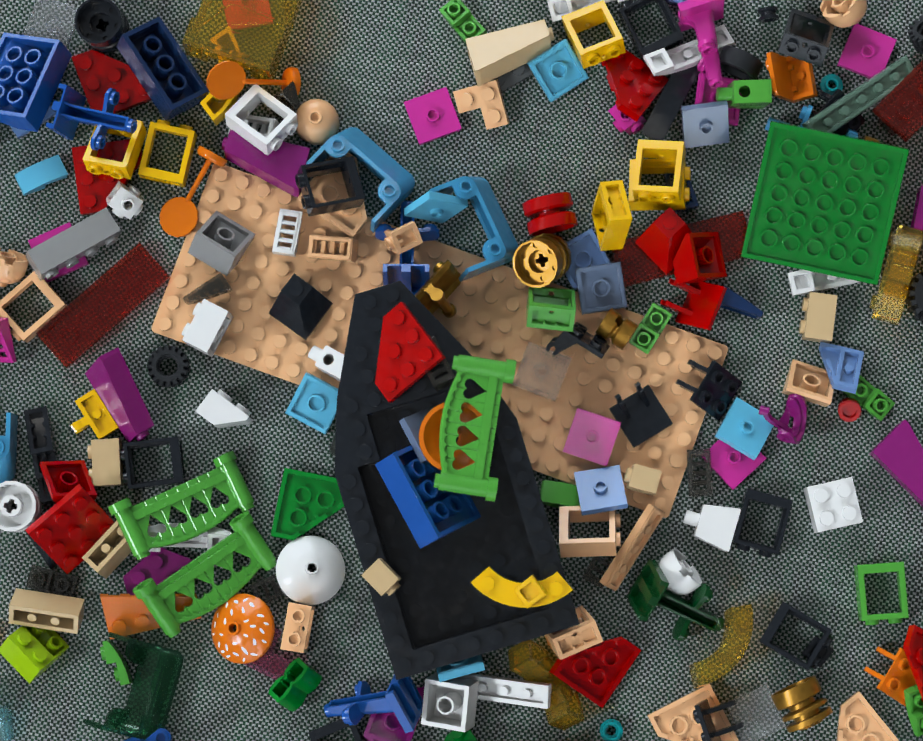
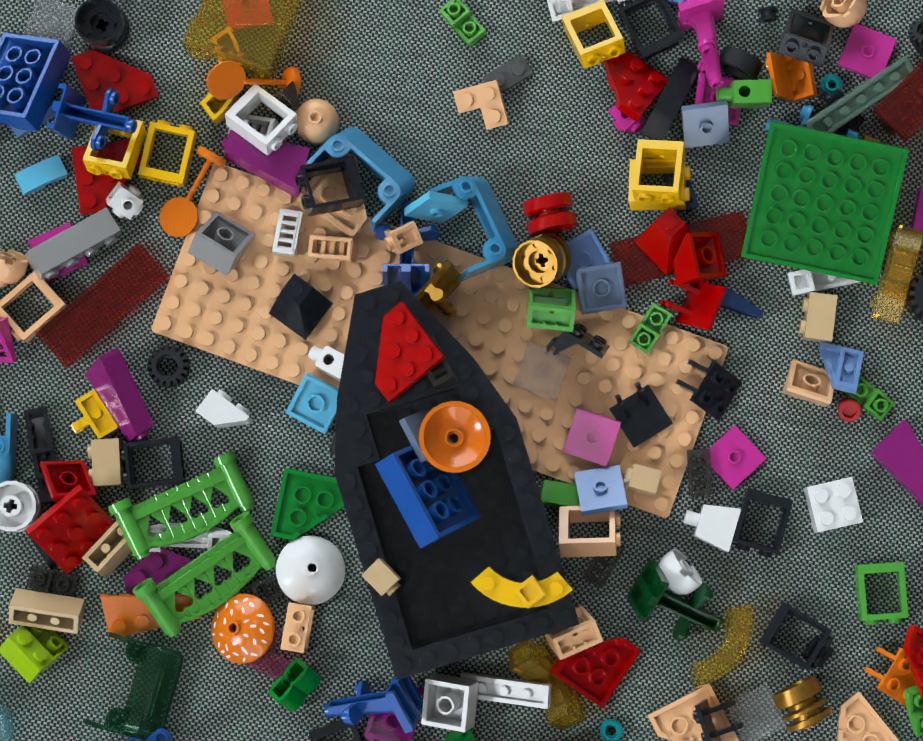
bright green slope [100,640,133,685] -> none
dark blue brick [116,16,209,121] -> none
white brick [182,299,233,357] -> none
clear smoke slope [183,273,233,305] -> none
dark pink plate [404,87,462,146] -> none
bright green piece [433,354,516,502] -> none
medium azure plate [436,655,485,682] -> none
tan slope [465,19,554,86] -> none
medium azure plate [527,39,589,102] -> none
yellow window [591,180,632,251] -> none
pearl gold wheel [595,308,638,350] -> none
light nougat tile [599,503,665,591] -> none
white slope [643,24,734,76] -> none
medium azure plate [714,397,773,460] -> none
magenta helmet [759,394,807,444] -> none

